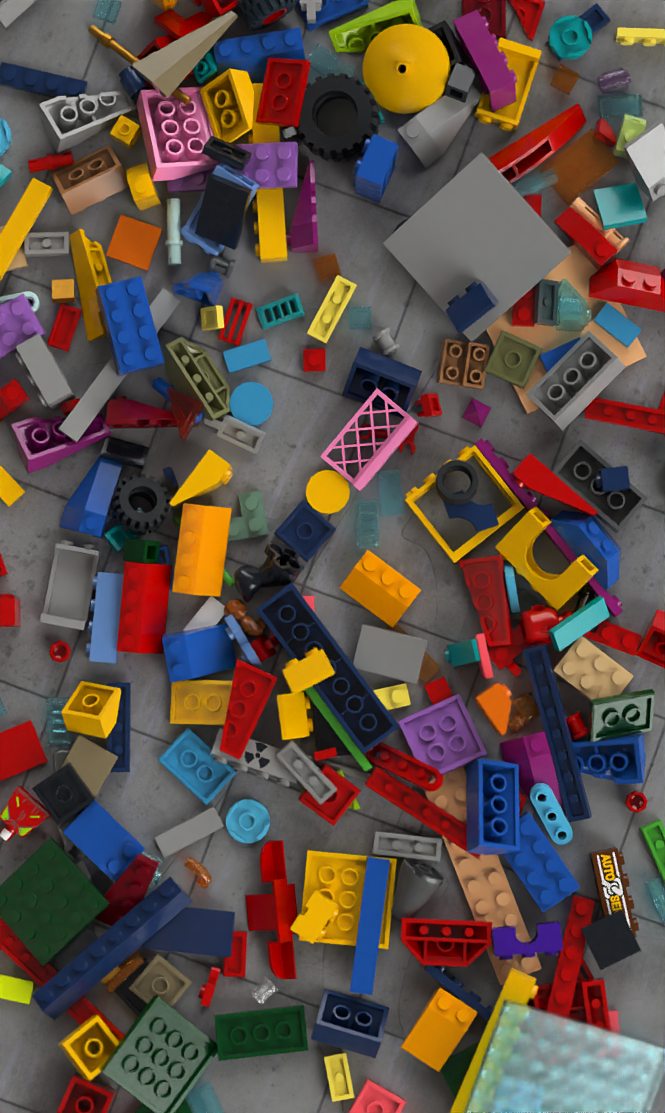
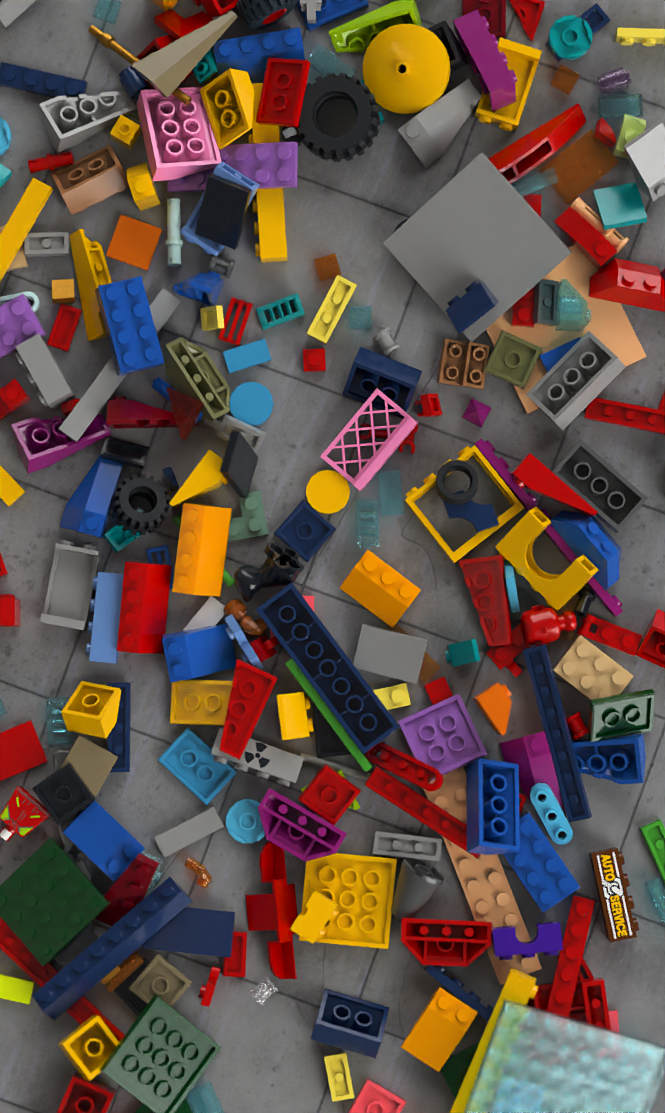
red tile [49,640,72,663] -> none
dark green brick [123,538,160,564] -> none
black plate [202,136,252,171] -> none
dark green plate [214,1004,308,1061] -> none
light grey tile [275,740,337,805] -> none
yellow slope [282,647,336,695] -> none
magenta wedge [286,160,318,253] -> none
red tile [314,747,337,761] -> none
blue tile [350,857,390,995] -> none
blue brick [353,134,399,204] -> none
brick [445,63,477,103] -> none
coral tile [473,633,493,679] -> none
clear orange piece [508,691,540,733] -> none
tile [549,596,610,651] -> none
black tile [580,909,641,970] -> none
dark azure tile [593,303,642,348] -> none
dark blue brick [595,466,630,493] -> none
red tile [625,791,648,813] -> none
none -> black tile [220,430,258,498]
none -> magenta wedge [258,788,347,862]

